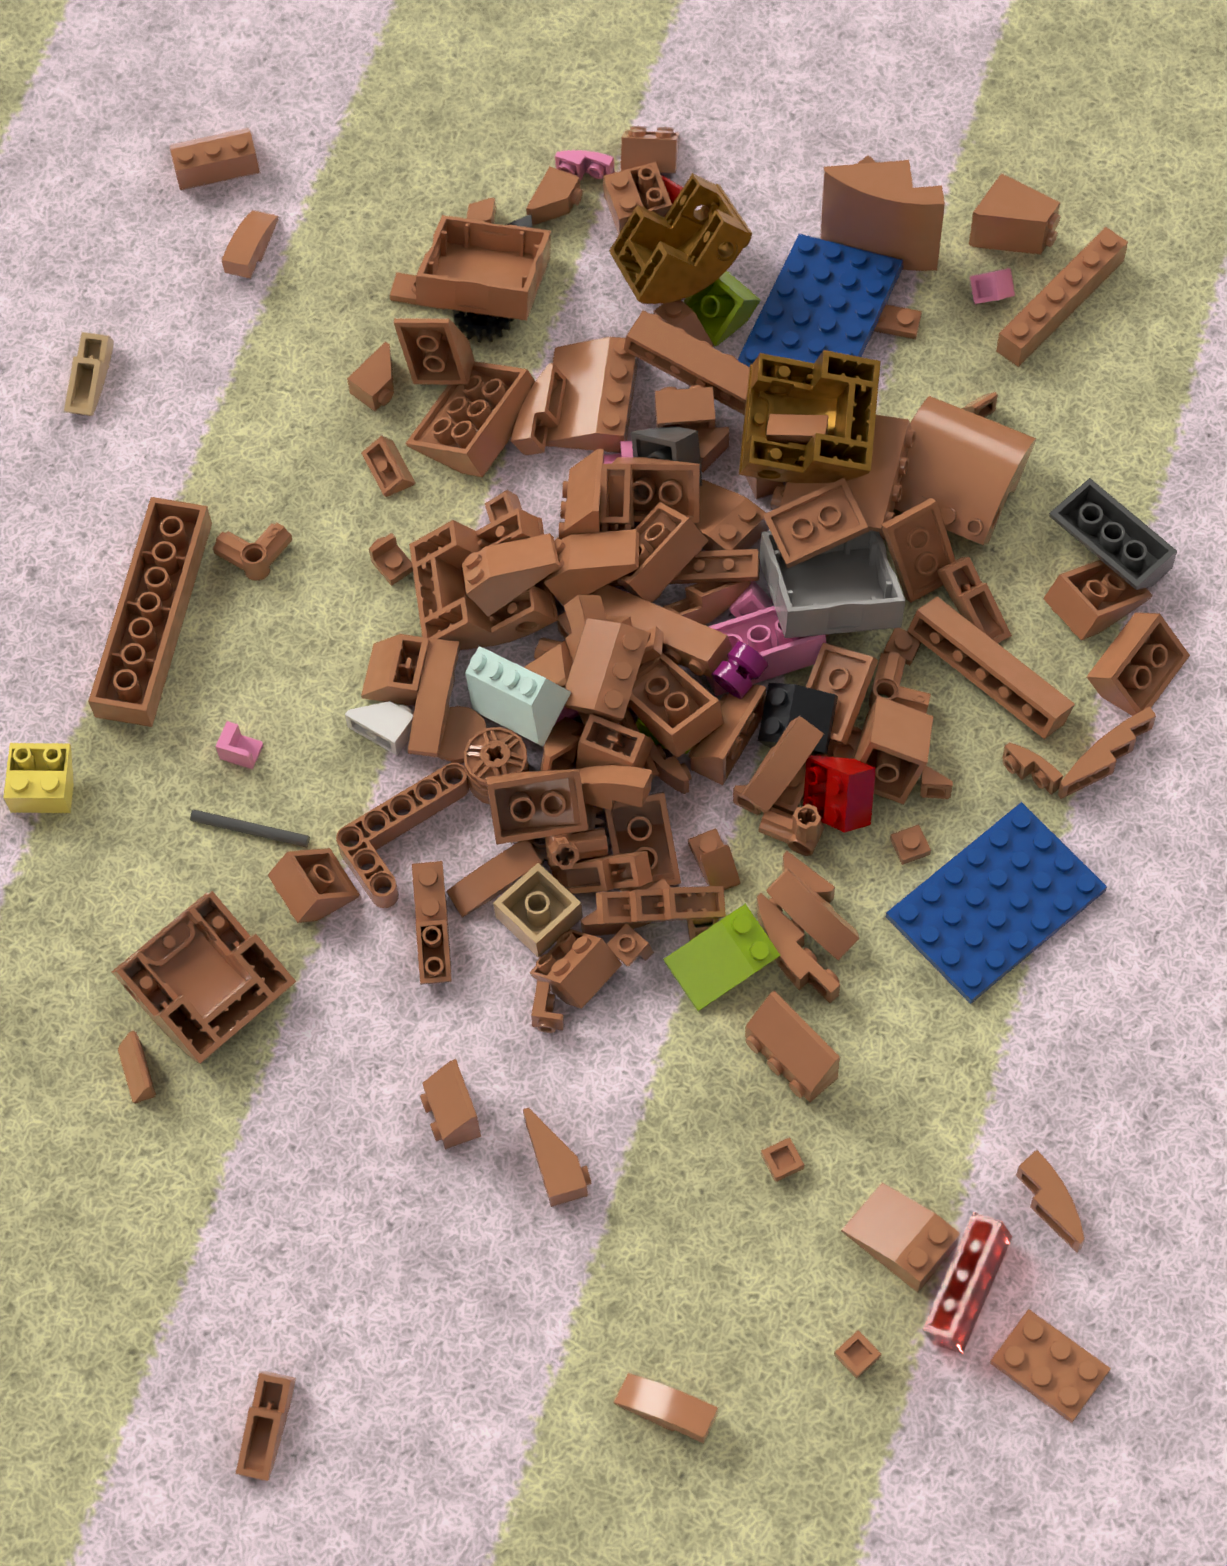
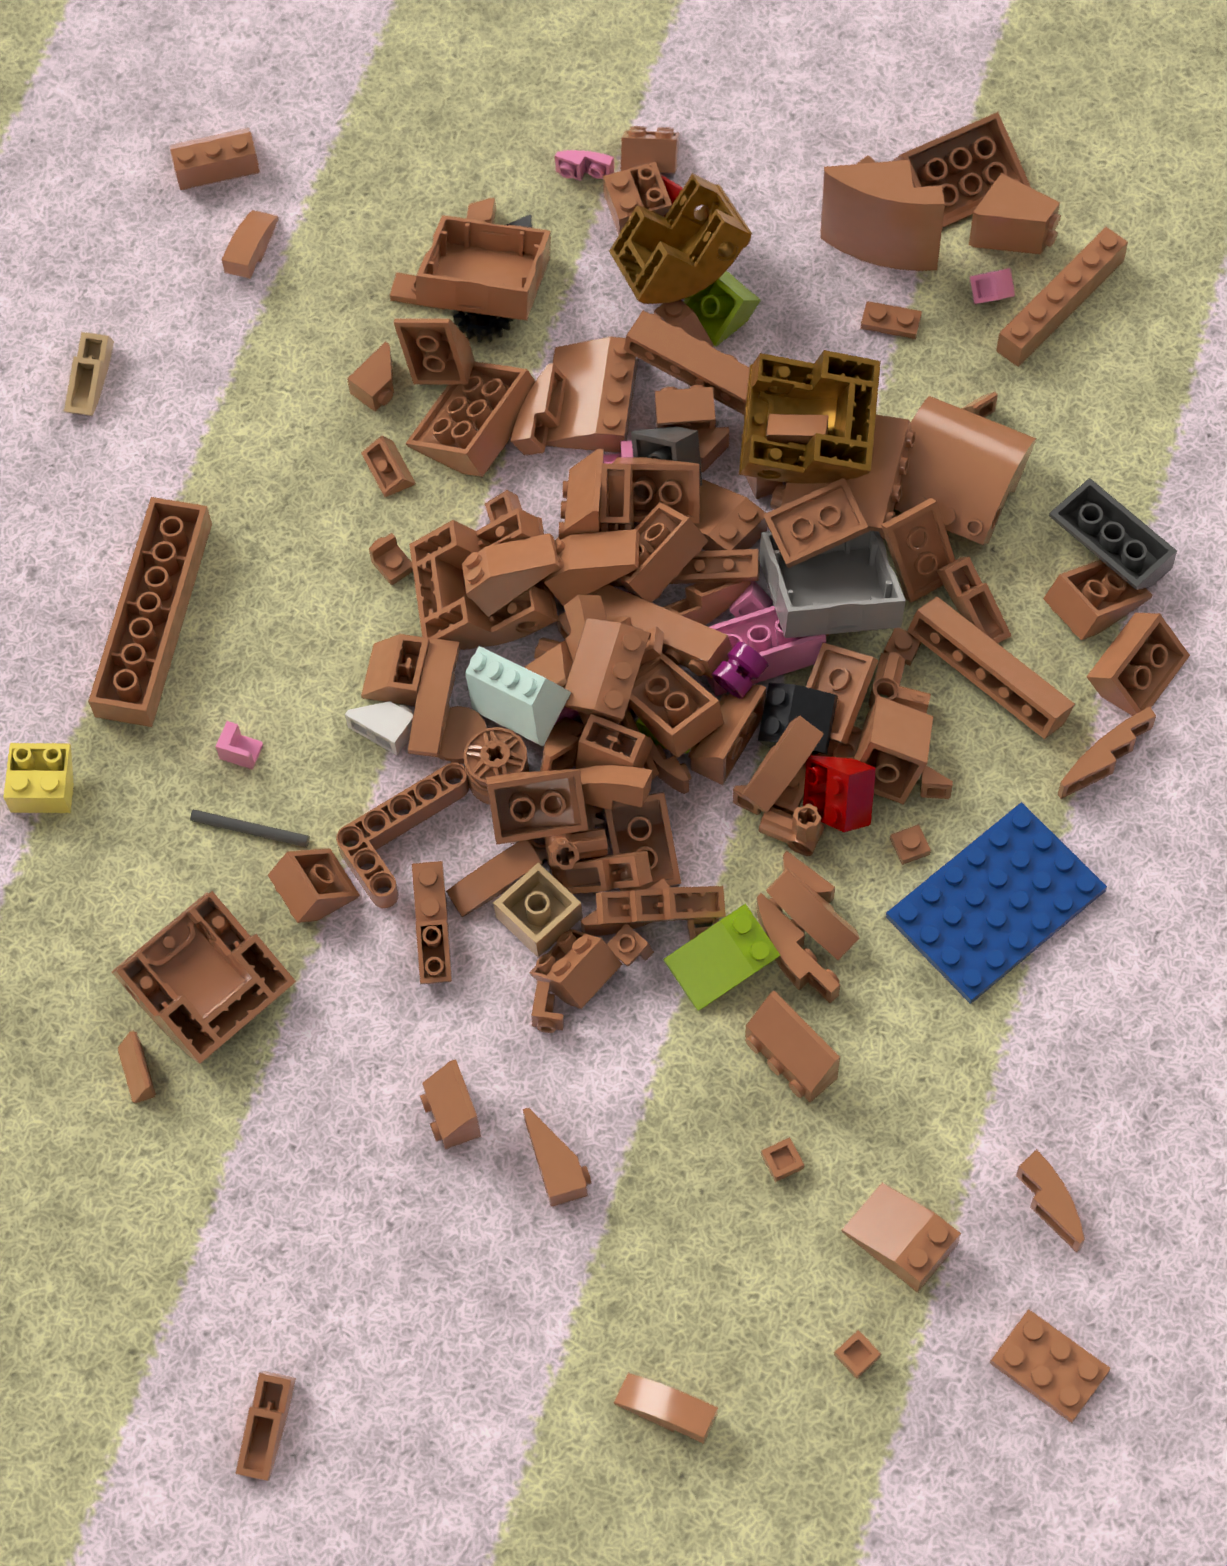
nougat piece [213,522,293,581] -> none
nougat slope [526,166,583,225] -> none
nougat slope [688,828,741,890] -> none
blue plate [737,234,903,367] -> none
clear red brick [922,1212,1013,1354] -> none
nougat slope [1002,742,1063,795] -> none
none -> nougat slope [892,112,1031,228]

